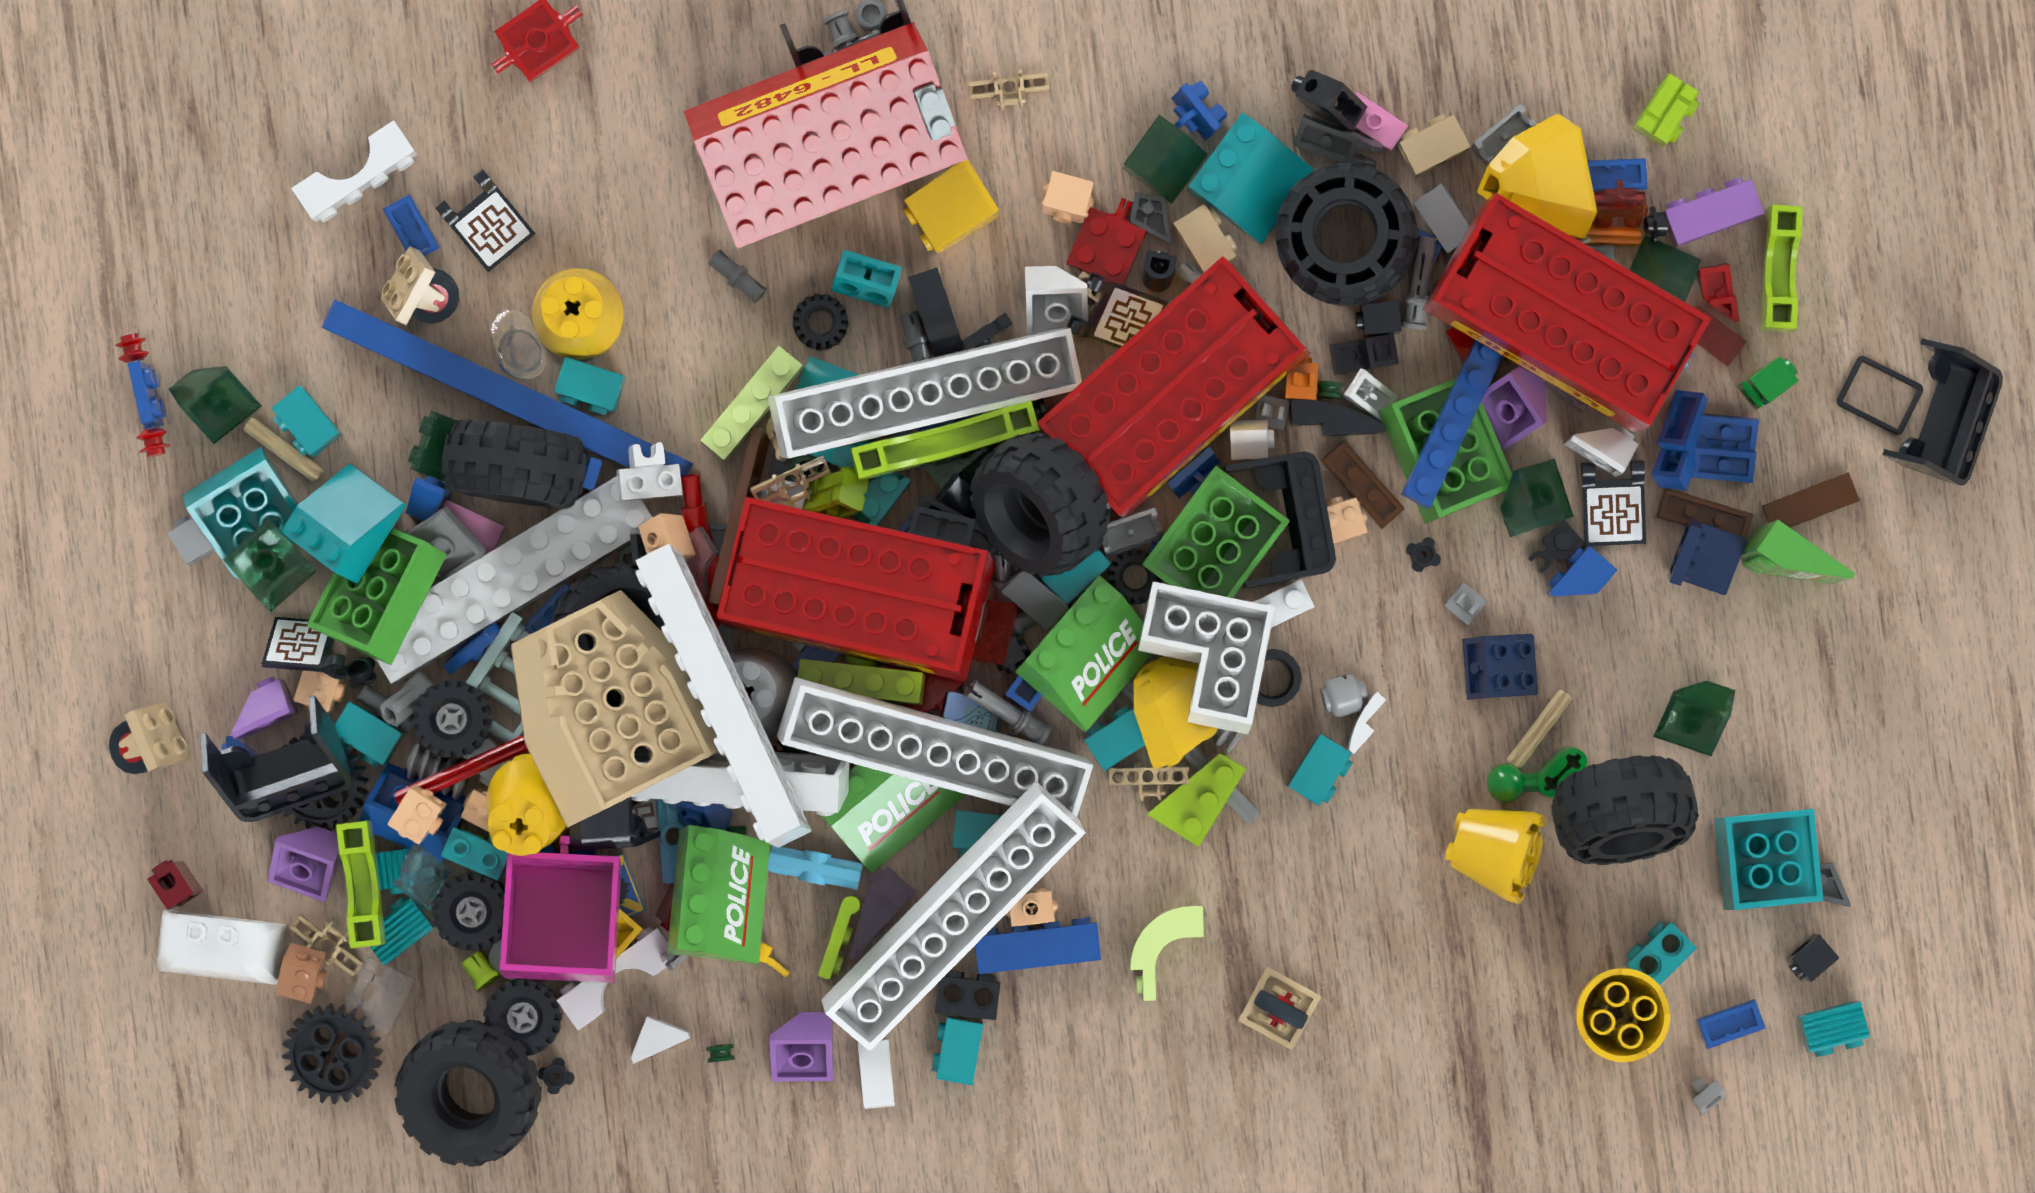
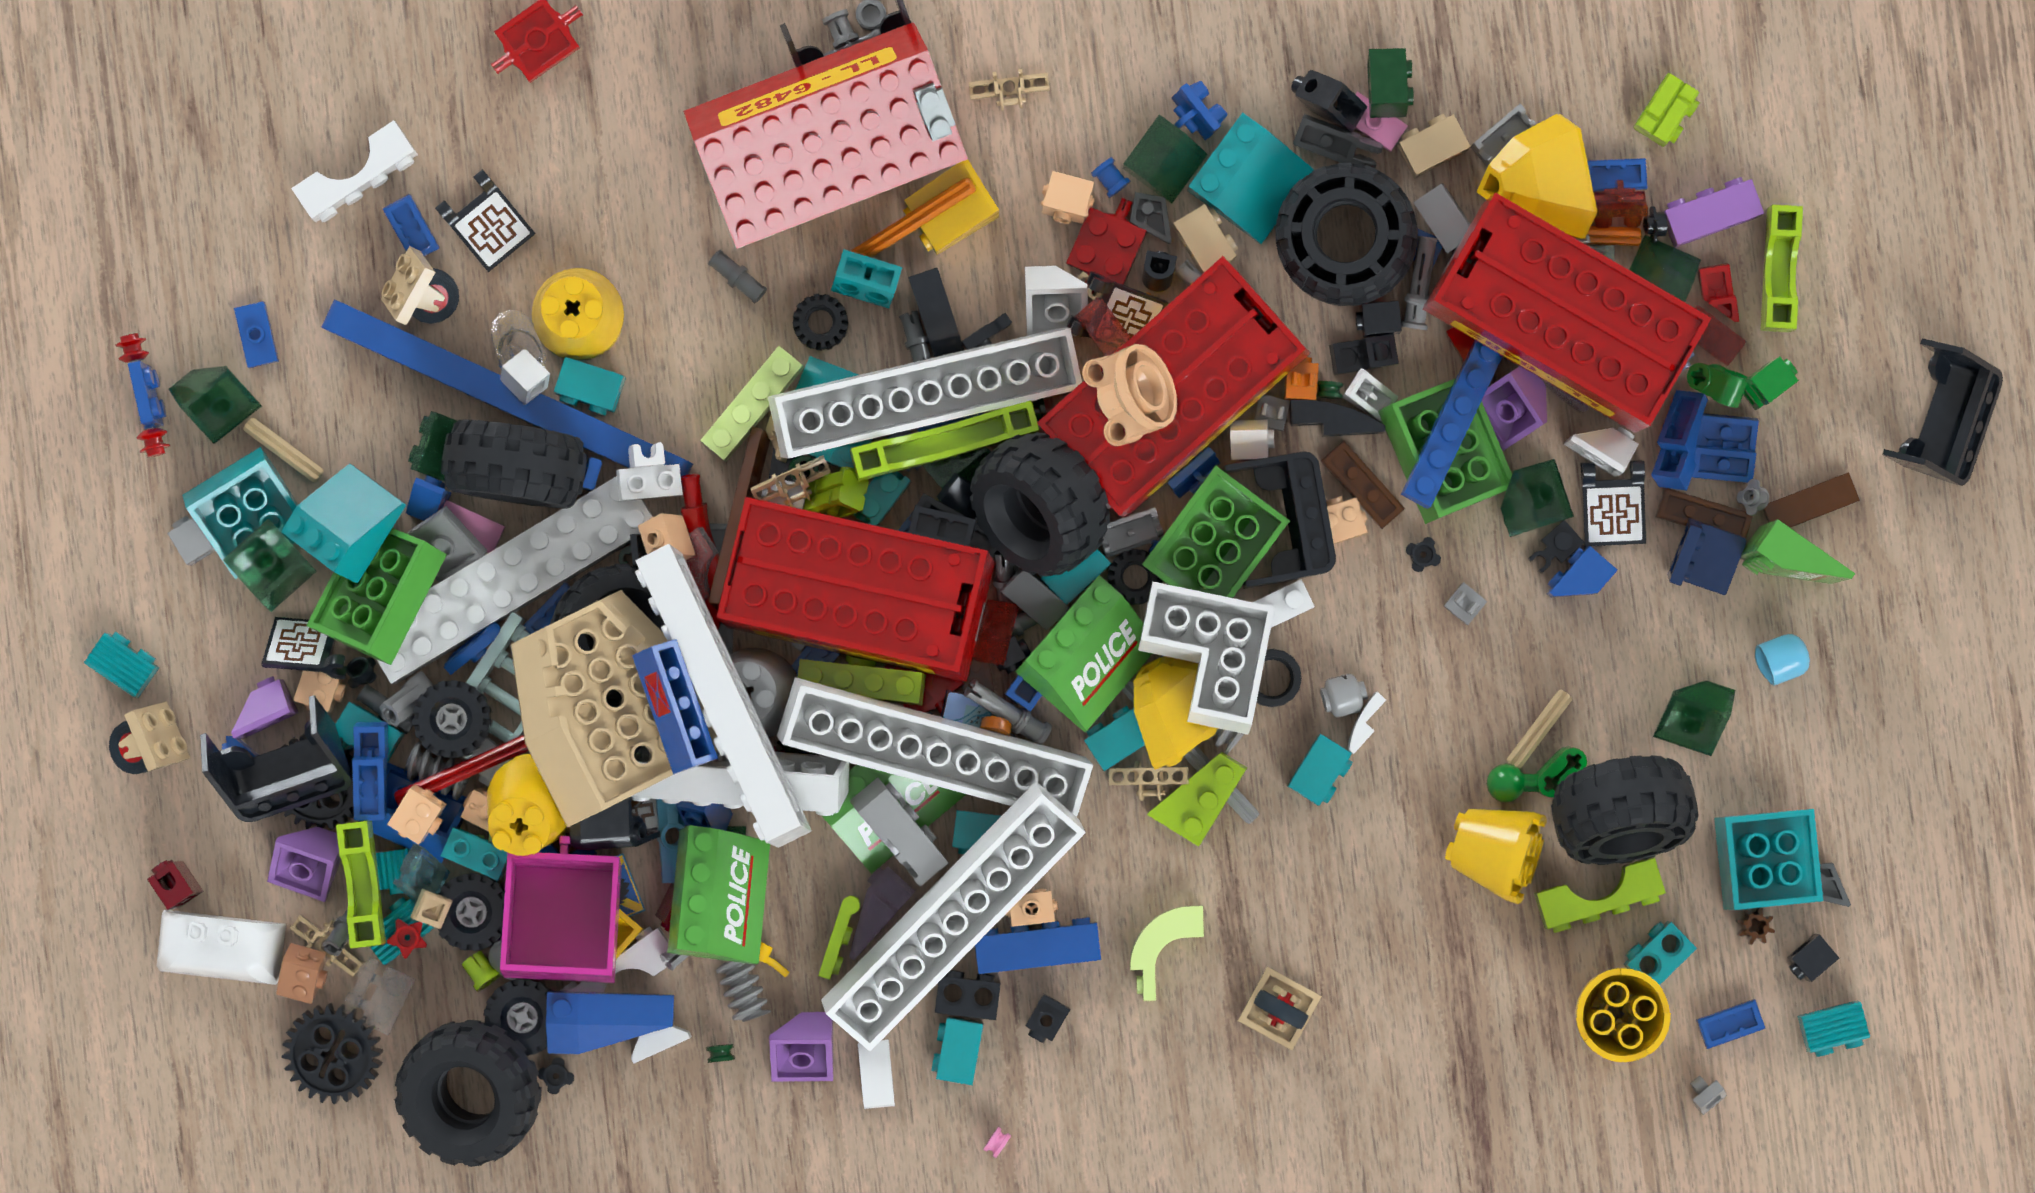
teal brick [271,385,343,458] -> none
medium azure piece [768,845,863,890] -> none
dark blue bracket [1462,634,1538,700] -> none
black piece [1837,356,1923,435] -> none
none -> teal brick [84,631,159,698]
none -> blue plate [234,301,279,369]
none -> dark grey pin [323,908,349,956]
none -> blue slope [352,722,389,821]
none -> red plate [387,919,427,959]
none -> tan tile [410,888,452,929]
none -> white panel [500,349,550,405]
none -> blue wedge [546,991,674,1054]
none -> blue brick [632,639,718,774]
none -> light grey piece [716,961,771,1022]
none -> light grey wedge [850,777,948,886]
none -> orange axle [851,178,976,258]
none -> orange tile [980,716,1012,736]
none -> bright pink bush [983,1127,1011,1158]
none -> black brick [1025,993,1071,1044]
none -> clear red plate [1075,297,1131,356]
none -> light nougat piece [1082,344,1177,446]
none -> blue bush [1091,157,1131,198]
none -> dark green brick [1367,48,1414,118]
none -> lime arch [1534,857,1666,933]
none -> green piece [1687,363,1749,408]
none -> reddish brown gear [1736,908,1775,945]
none -> light grey plate [1737,479,1769,516]
none -> medium azure helmet [1755,634,1810,686]

